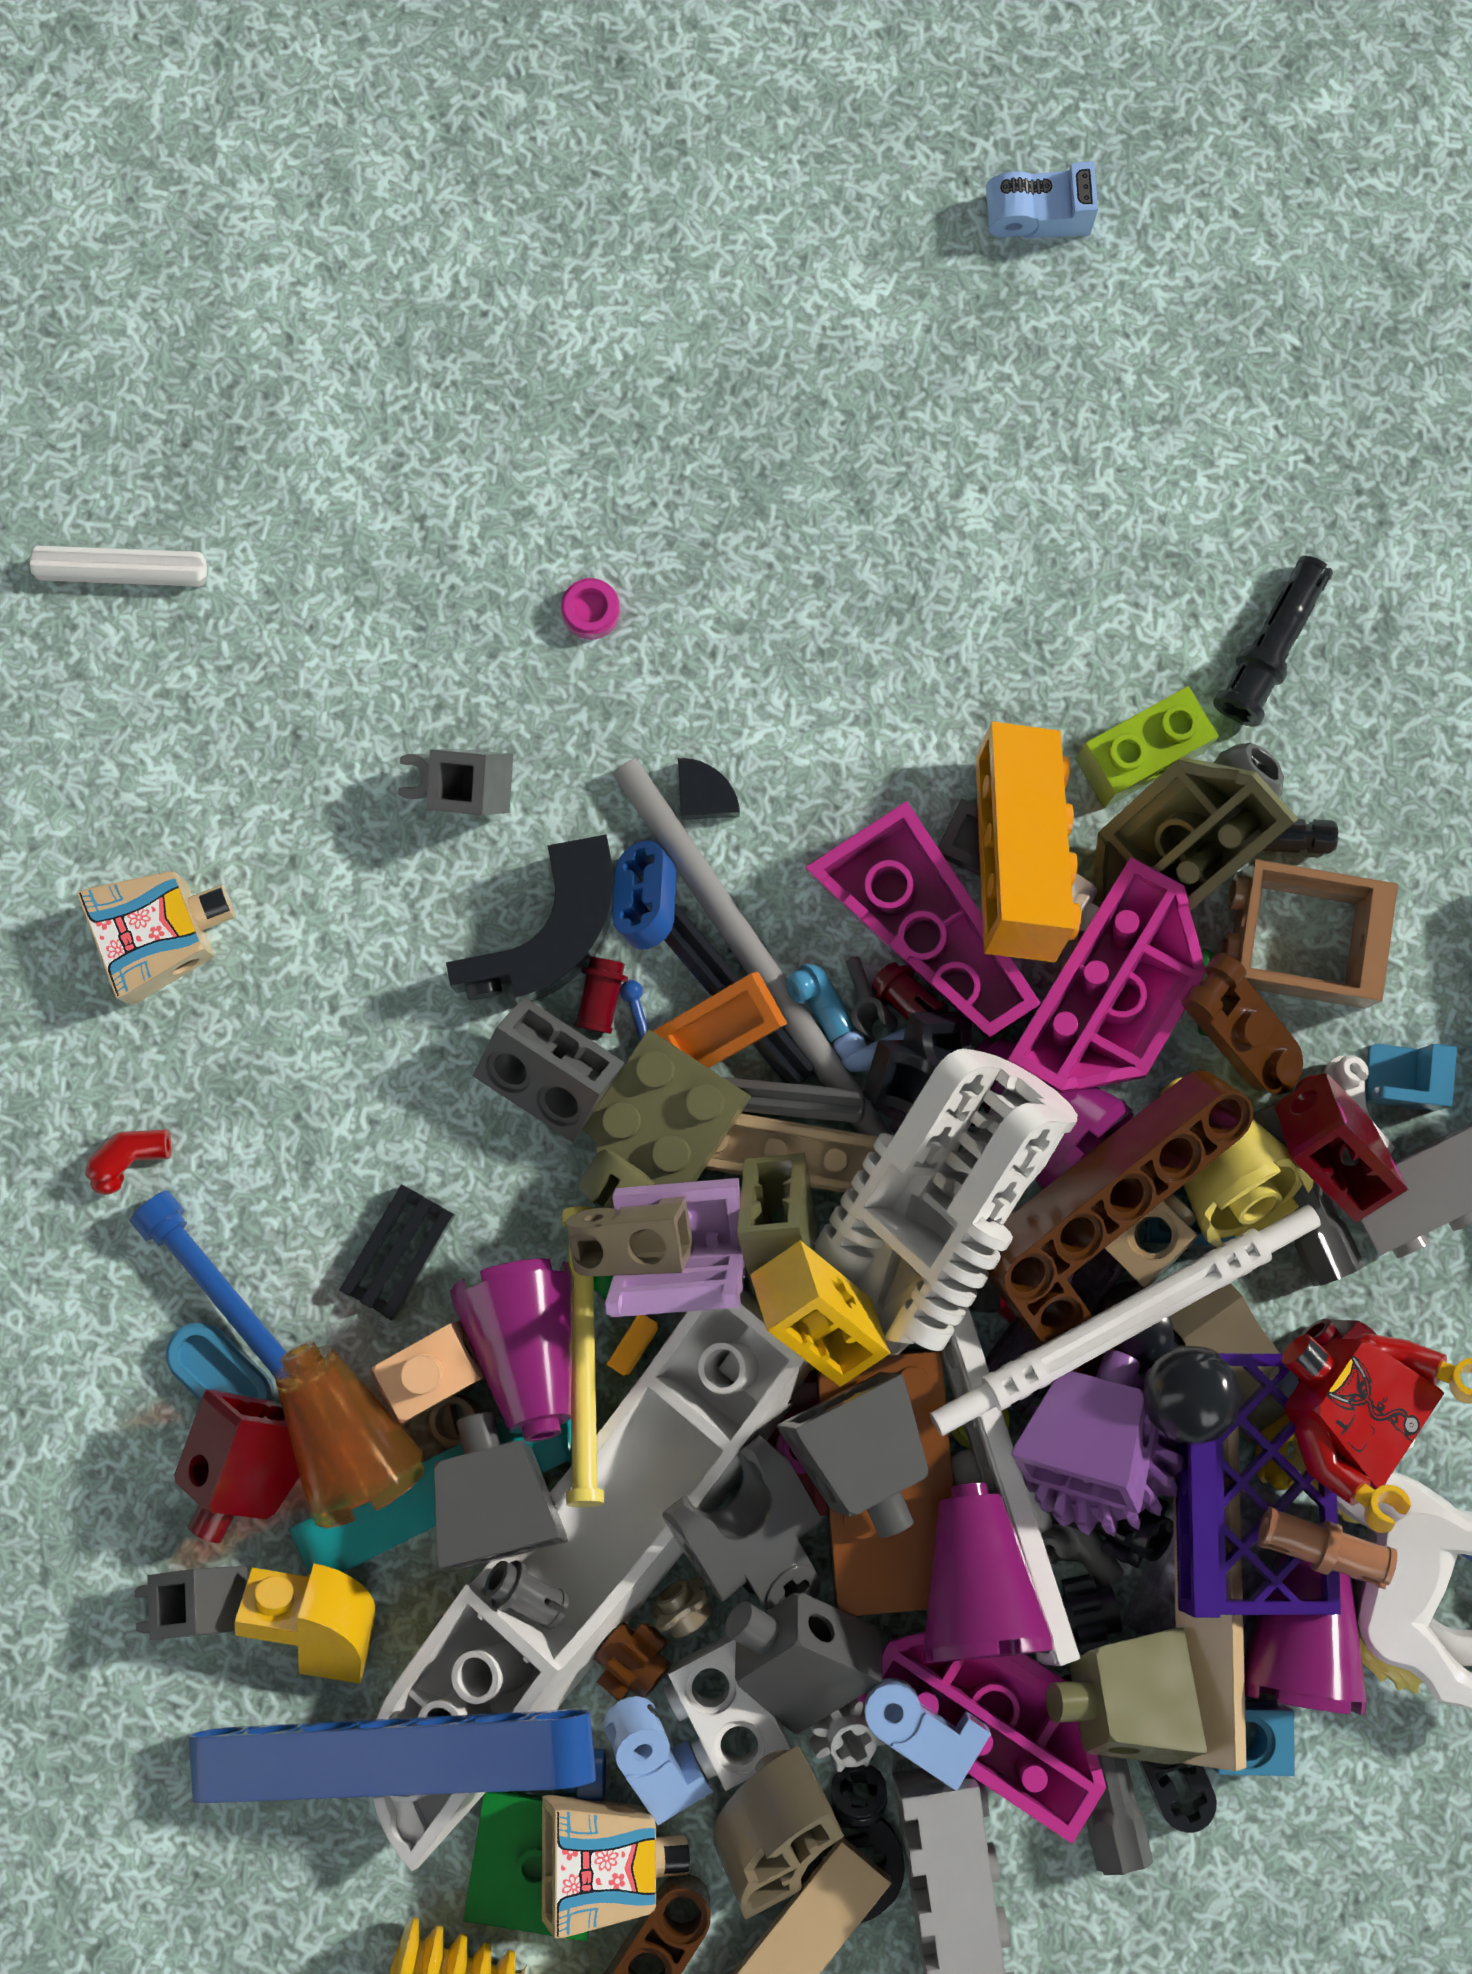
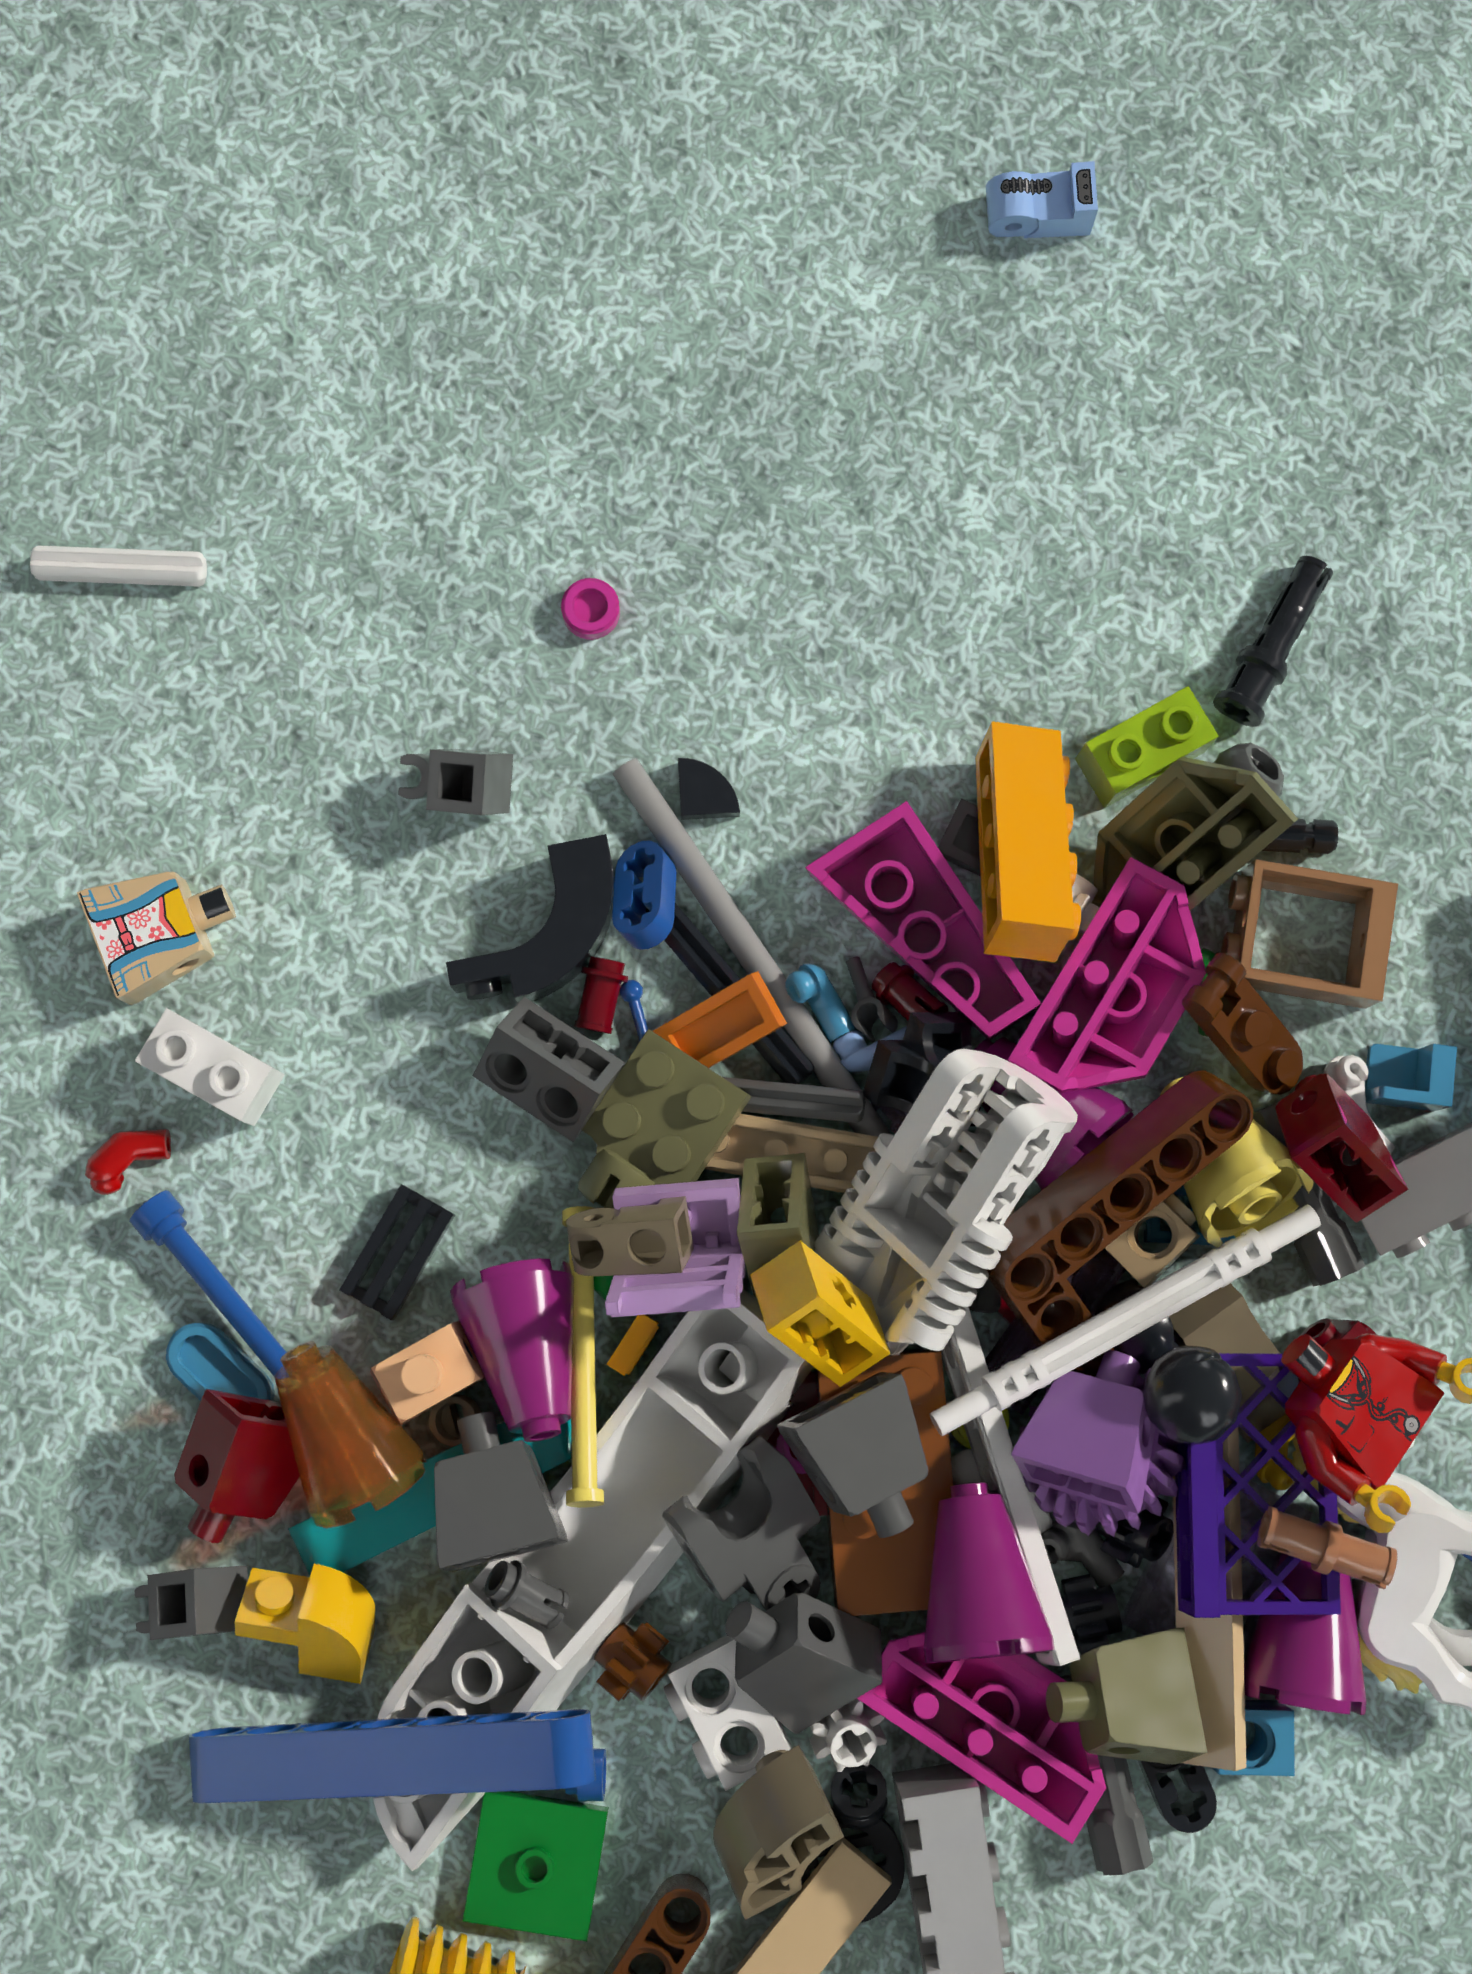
torso [542,1795,690,1939] -> none
light blue leg [603,1696,713,1825] -> none
dark tan plate [651,1577,713,1638] -> none
light blue leg [864,1678,991,1791] -> none
none -> white brick [135,1008,285,1126]

